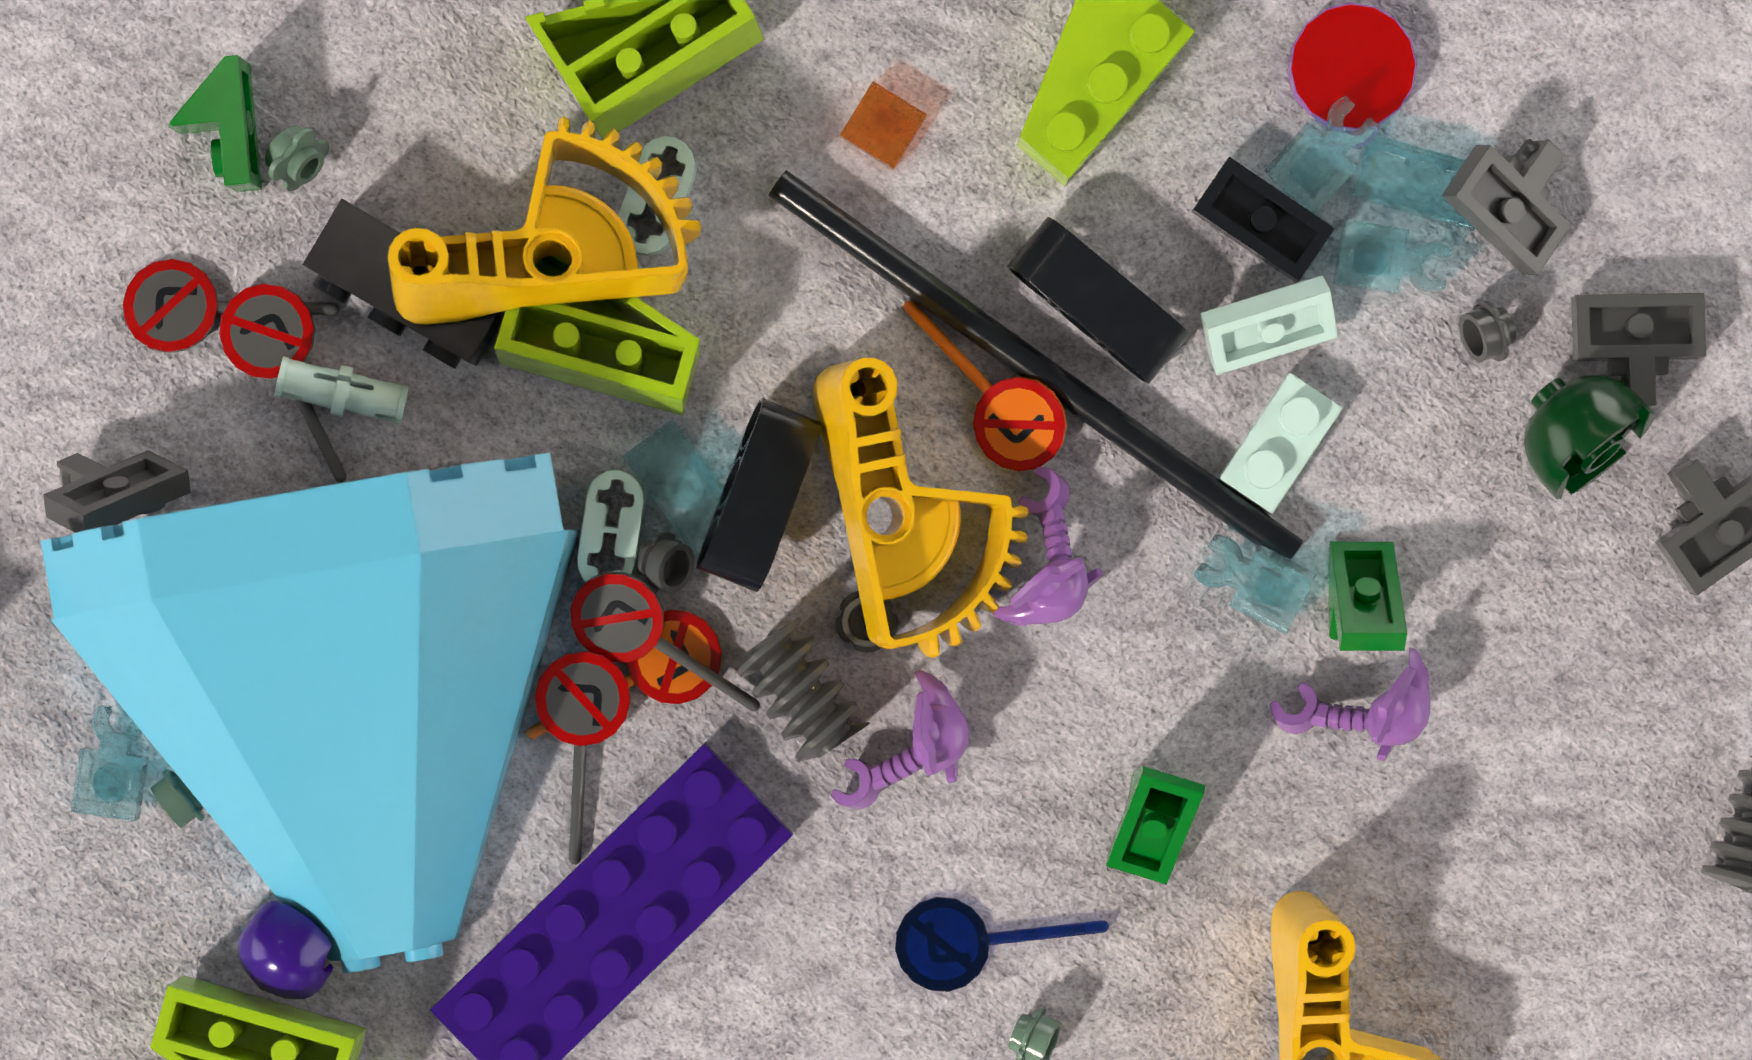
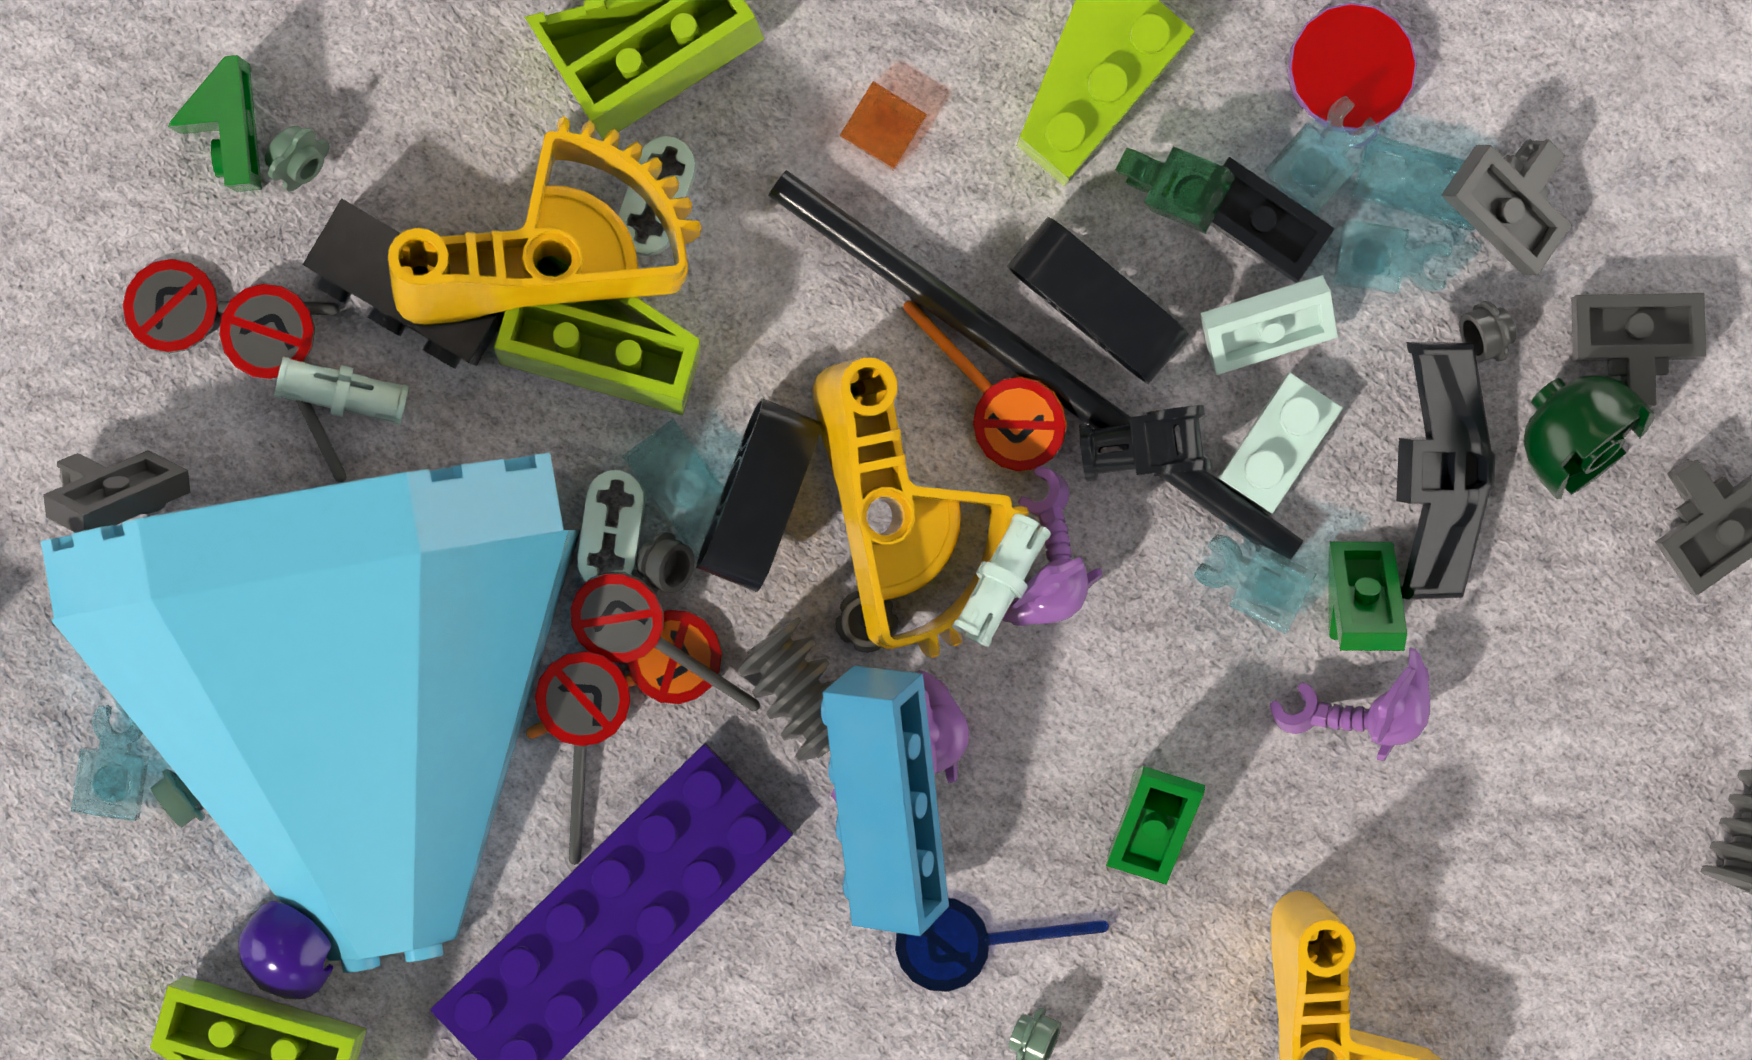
none -> dark azure brick [821,666,949,936]
none -> light aqua pin [952,513,1051,647]
none -> black connector [1079,405,1212,482]
none -> clear green plate [1115,146,1235,234]
none -> black plate [1396,342,1496,600]

